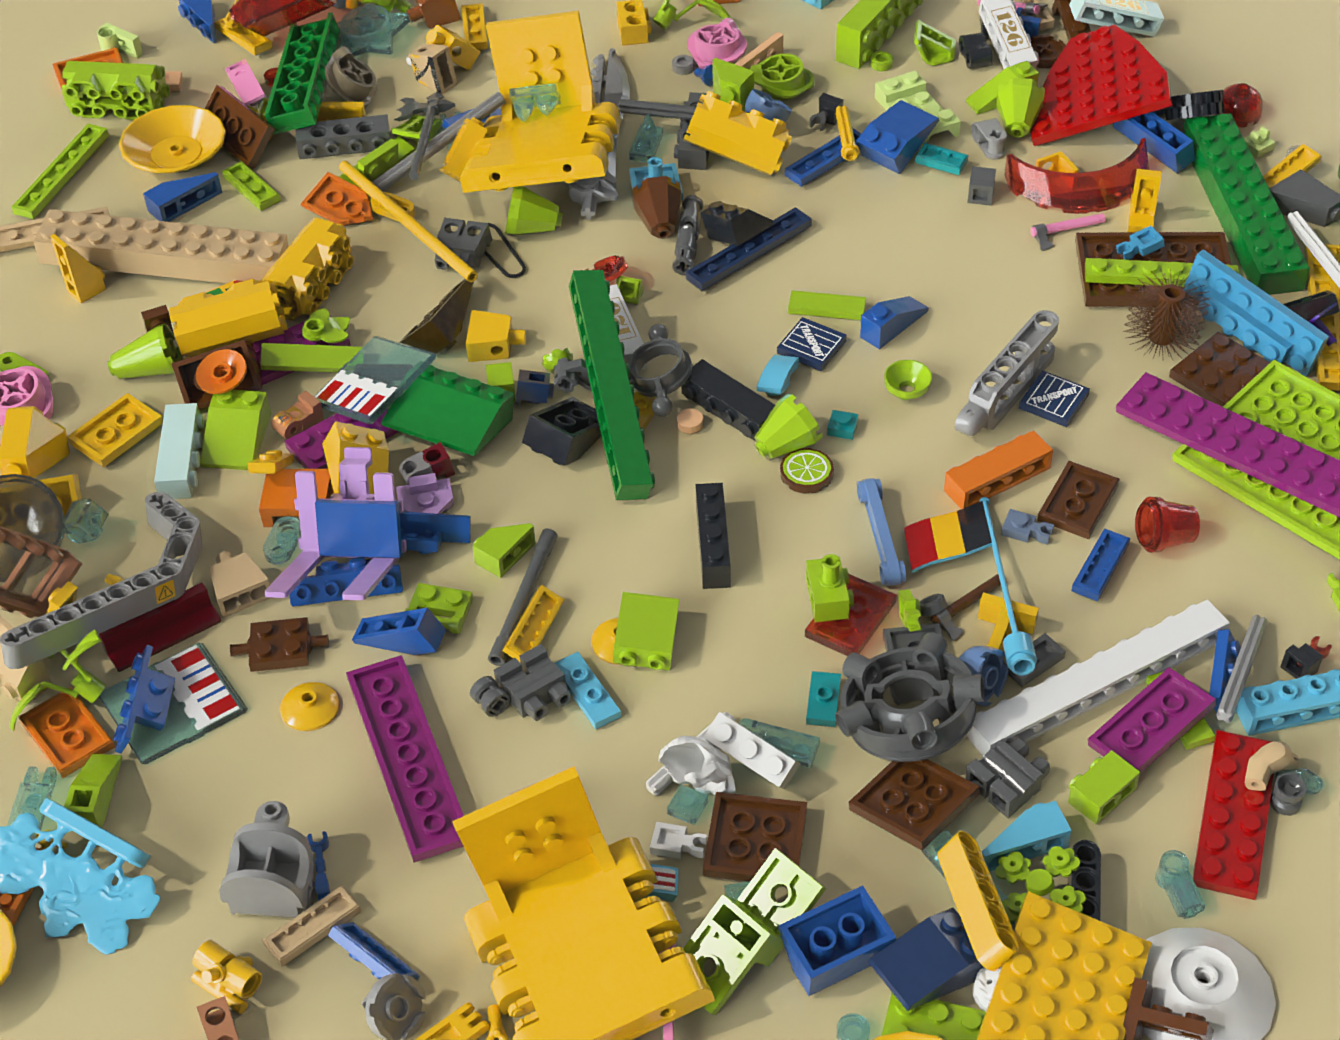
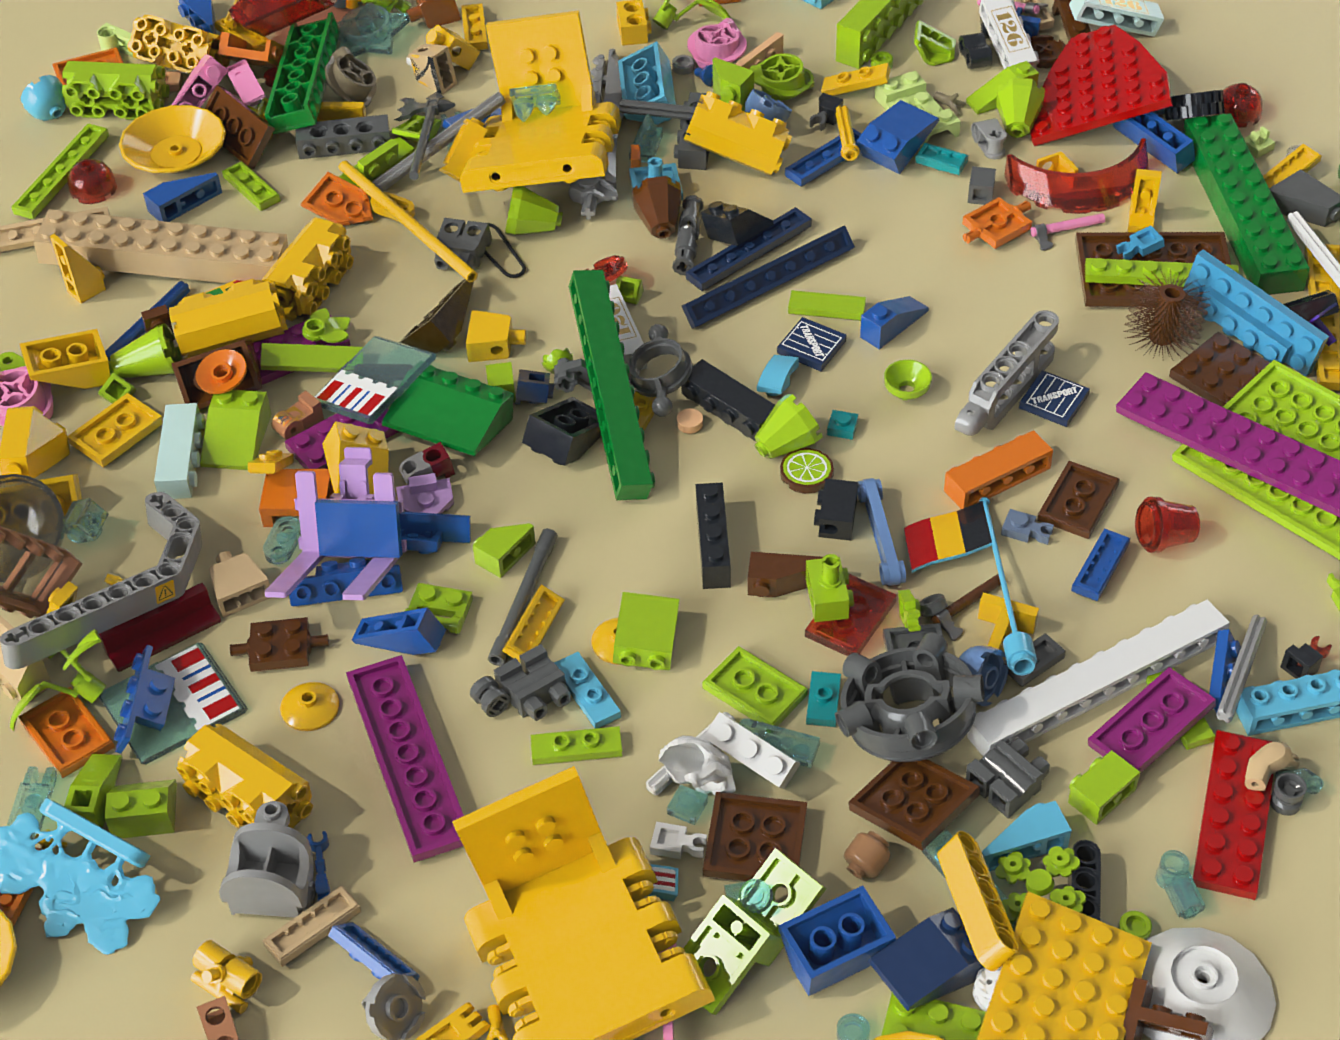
none -> yellow slope [19,329,110,389]
none -> medium azure cylinder [20,75,67,121]
none -> clear red cylinder [67,159,117,204]
none -> lime slope [98,372,137,404]
none -> blue axle [105,281,190,361]
none -> lime slope [105,779,177,839]
none -> yellow brick [127,15,230,74]
none -> bright pink slope [172,54,229,107]
none -> yellow brick [177,724,313,829]
none -> orange panel [218,32,284,69]
none -> lime plate [530,726,622,765]
none -> medium azure slope [618,41,676,125]
none -> orange tile [631,145,641,168]
none -> dark blue plate [681,225,855,328]
none -> lime tile [702,646,808,732]
none -> clear light blue tile [739,879,773,913]
none -> reddish brown slope [748,552,823,597]
none -> black brick [814,479,858,541]
none -> yellow plate [821,63,890,96]
none -> medium nougat head [844,831,891,879]
none -> dark tan bar [933,91,966,117]
none -> orange plate [962,197,1032,249]
none -> lime tile [1118,911,1152,940]

